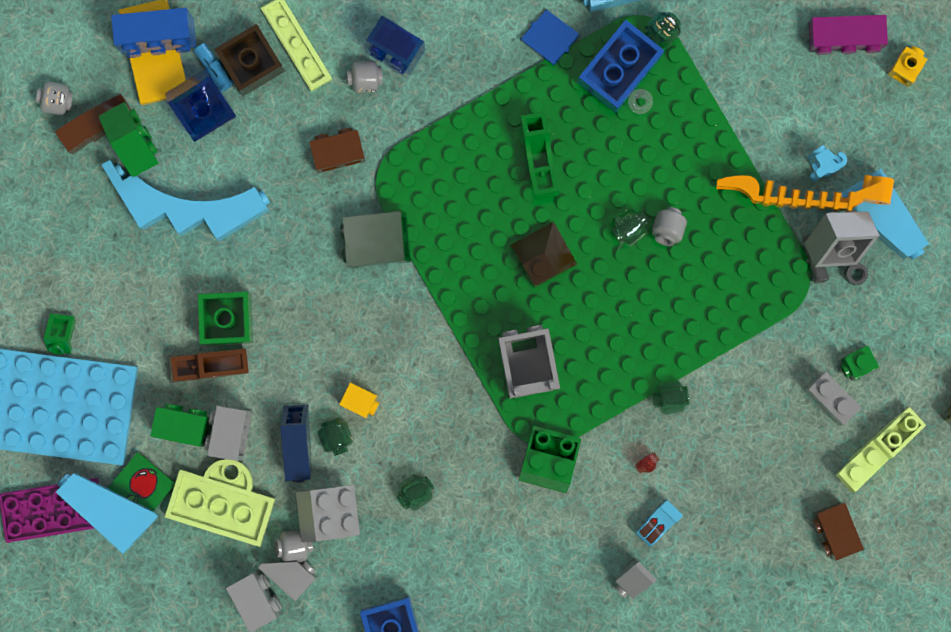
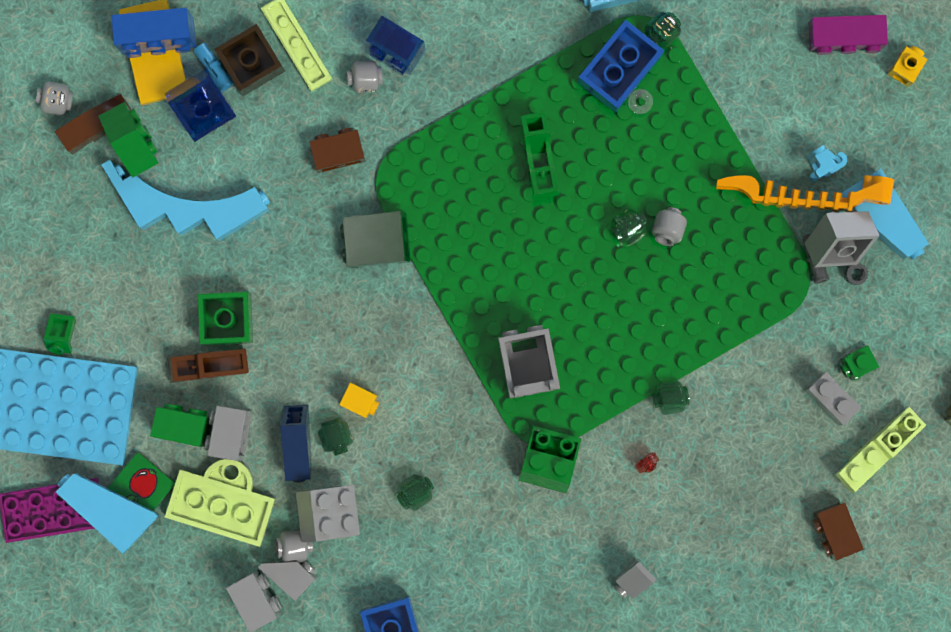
dark brown slope [510,221,578,289] -> none
blue piece [521,9,580,66] -> none
medium azure leg [635,499,683,547] -> none

